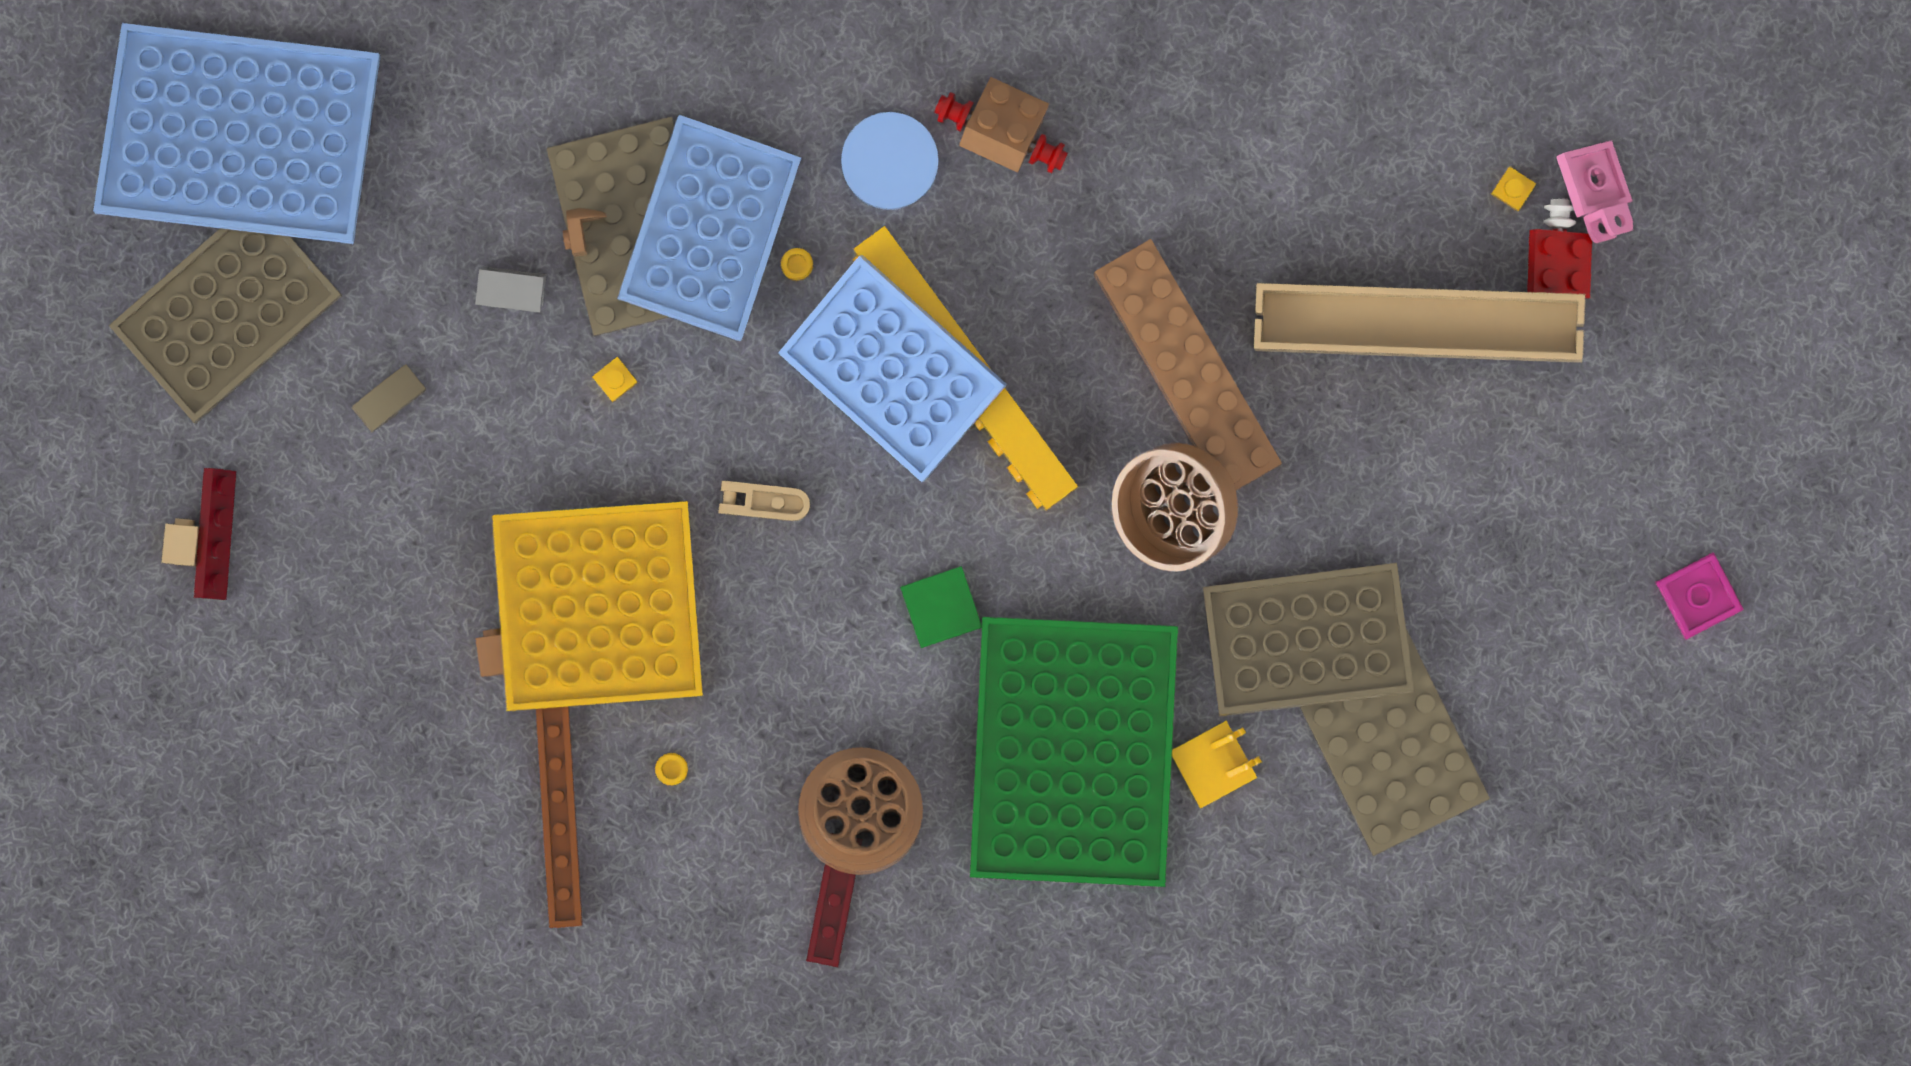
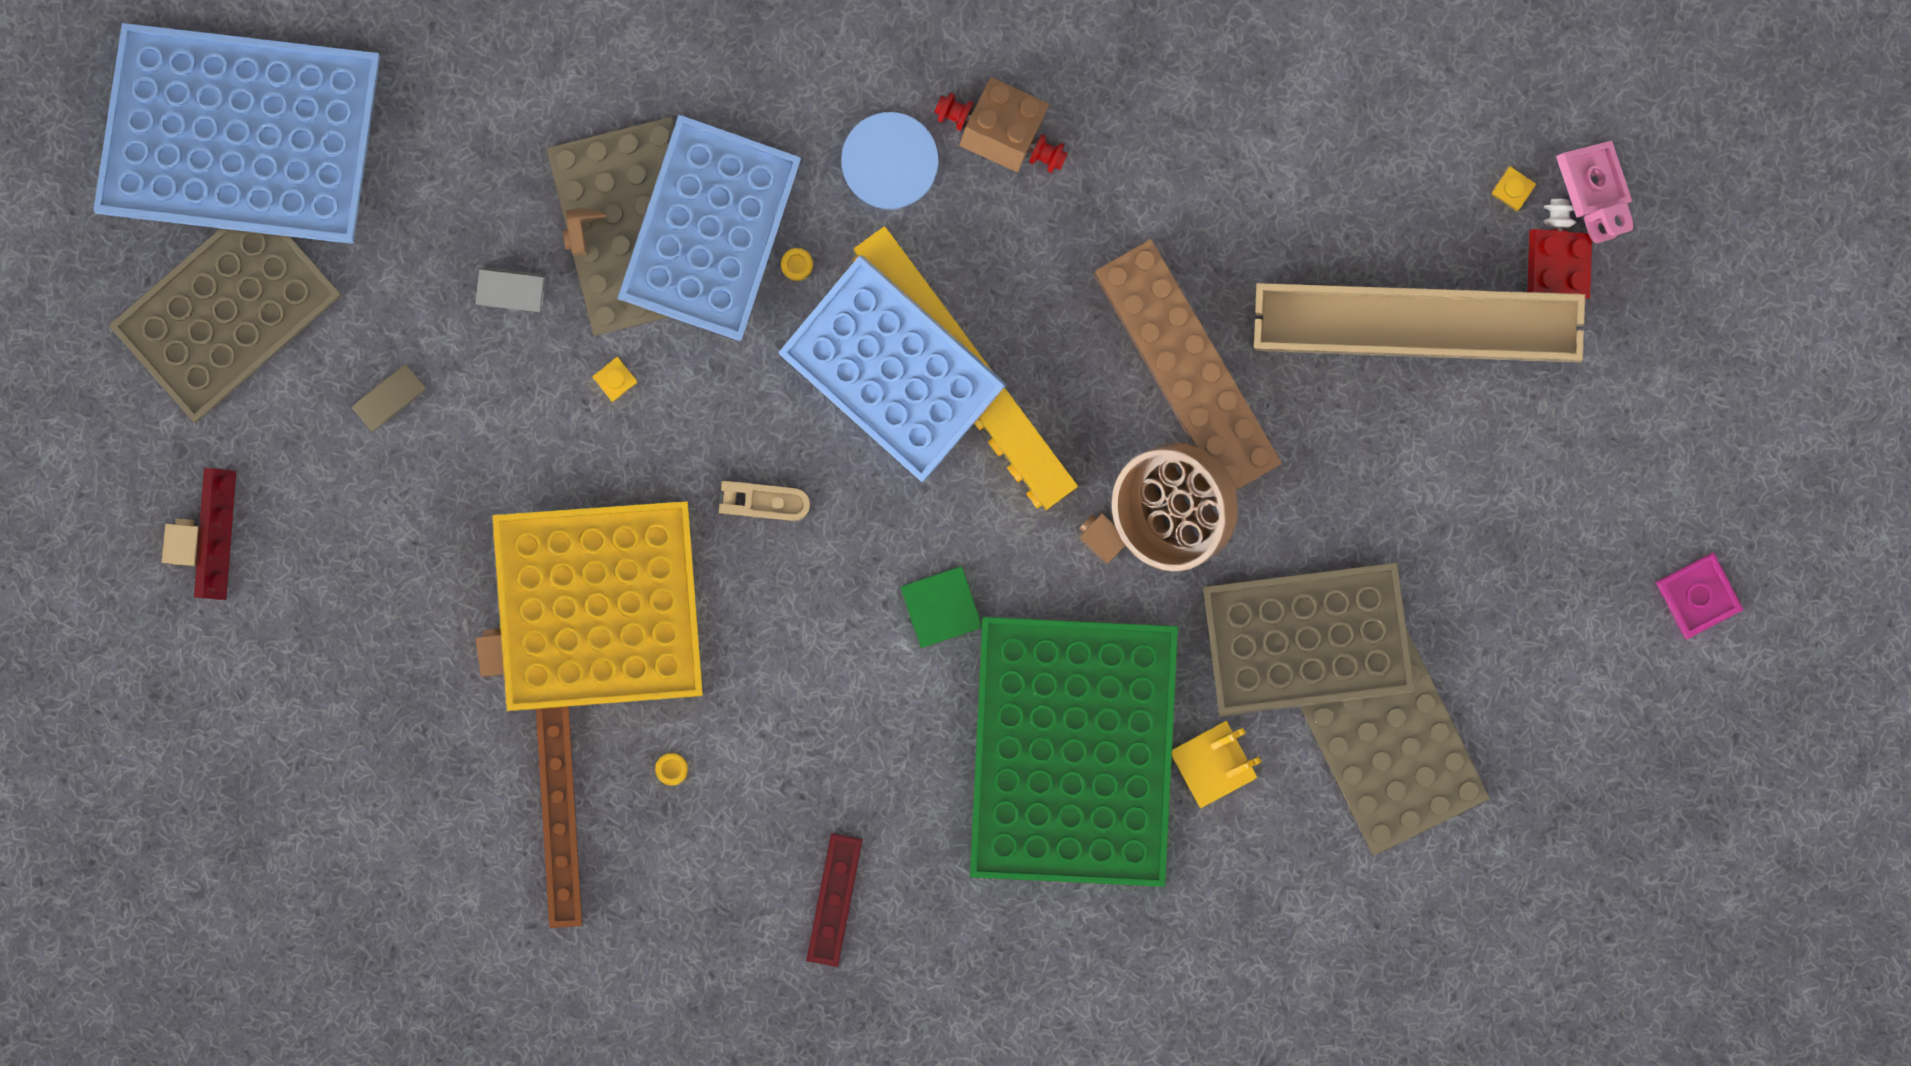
medium nougat wheel [798,748,923,875] -> none
none -> medium nougat brick [1079,514,1125,565]

